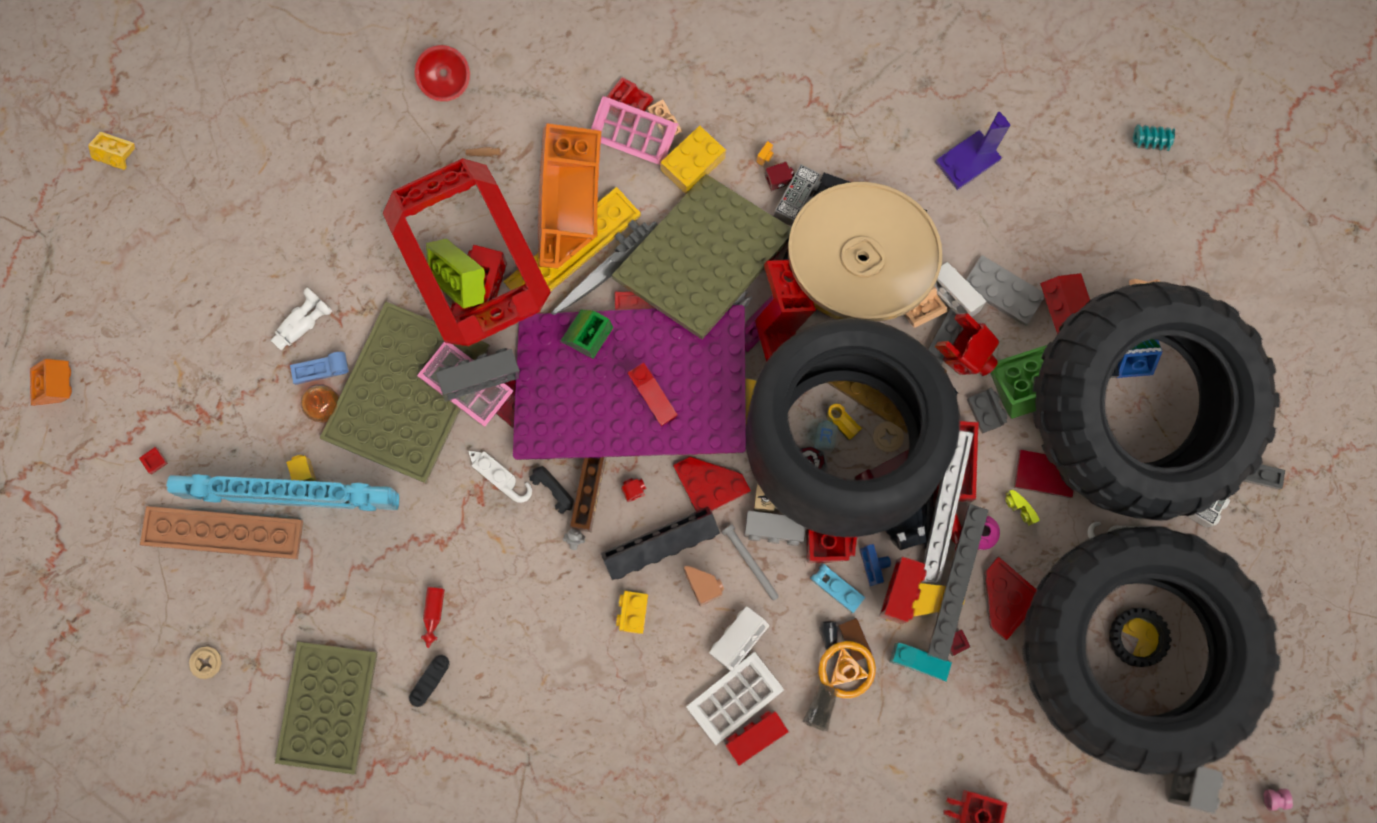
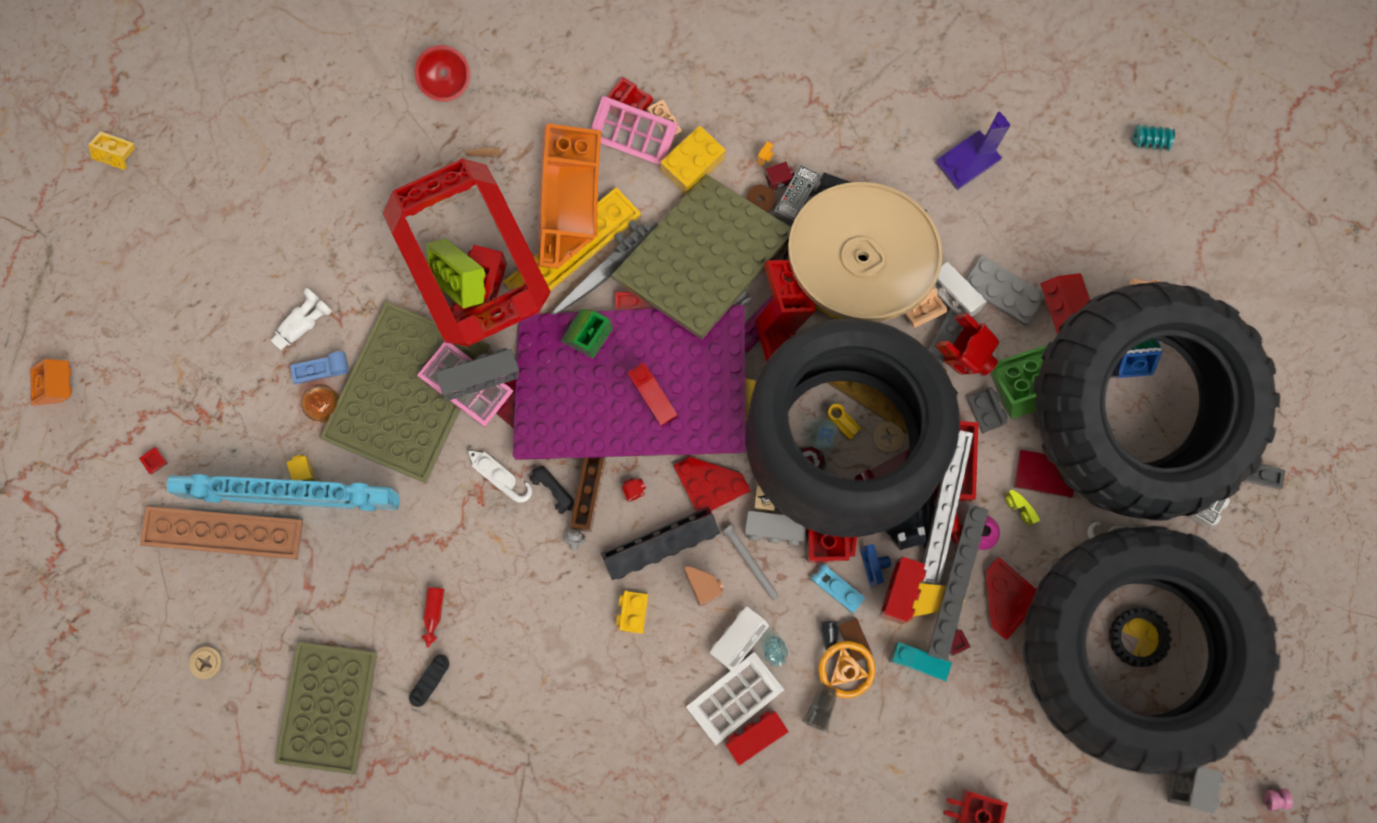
none -> reddish brown piece [746,185,776,213]
none -> clear light blue rock [765,636,788,666]

